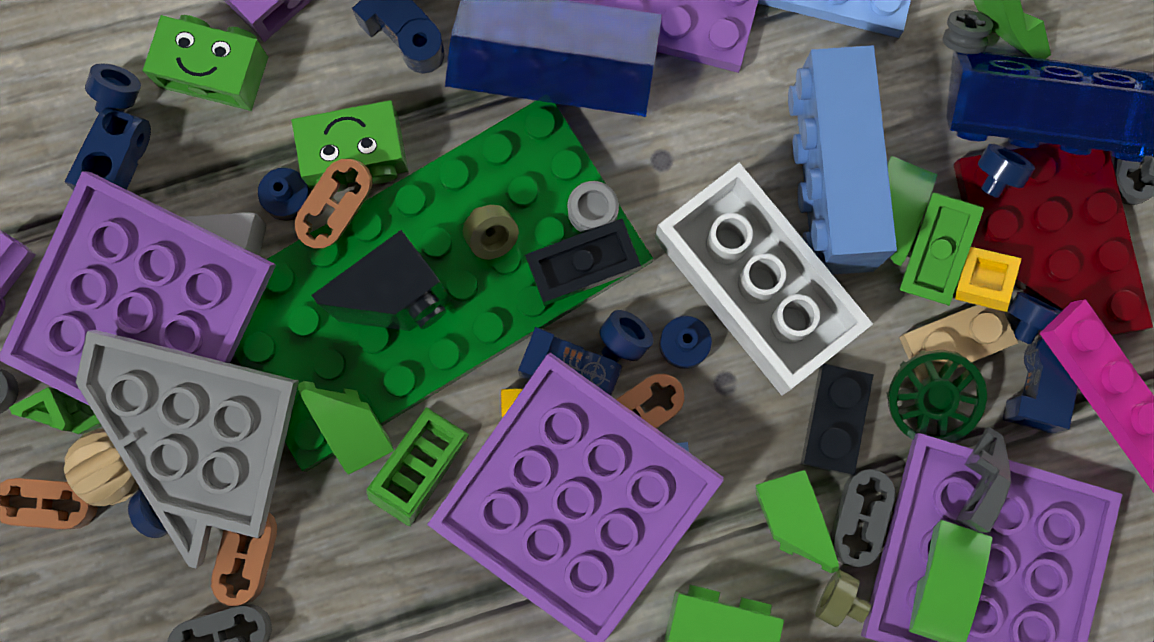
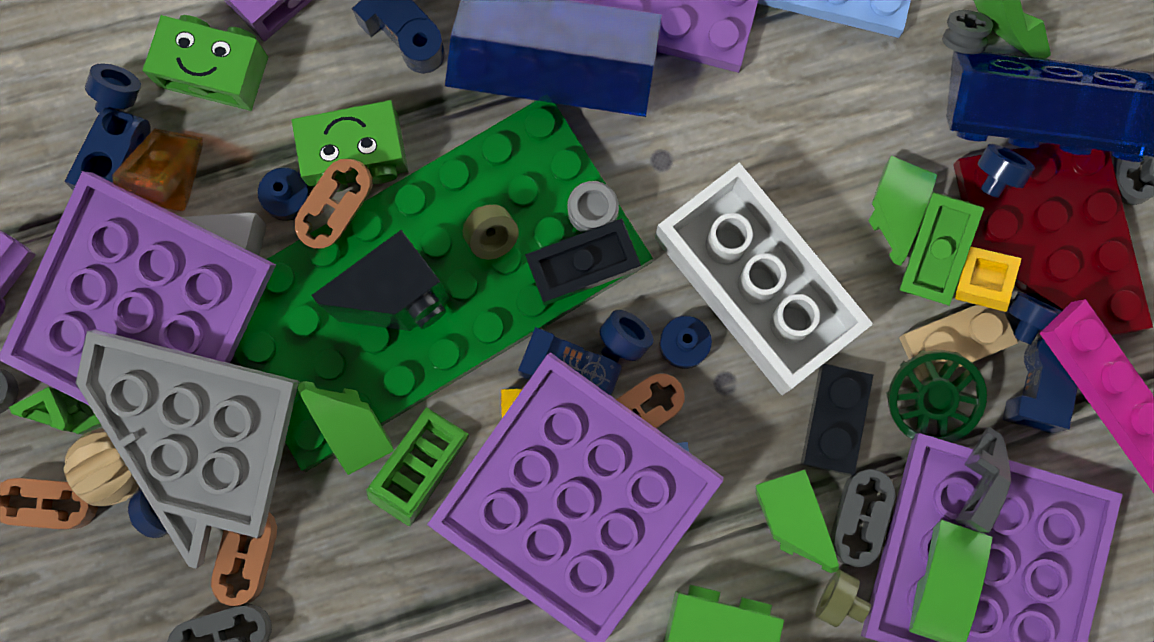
medium blue brick [788,45,897,275] -> none
none -> clear orange slope [113,128,203,211]

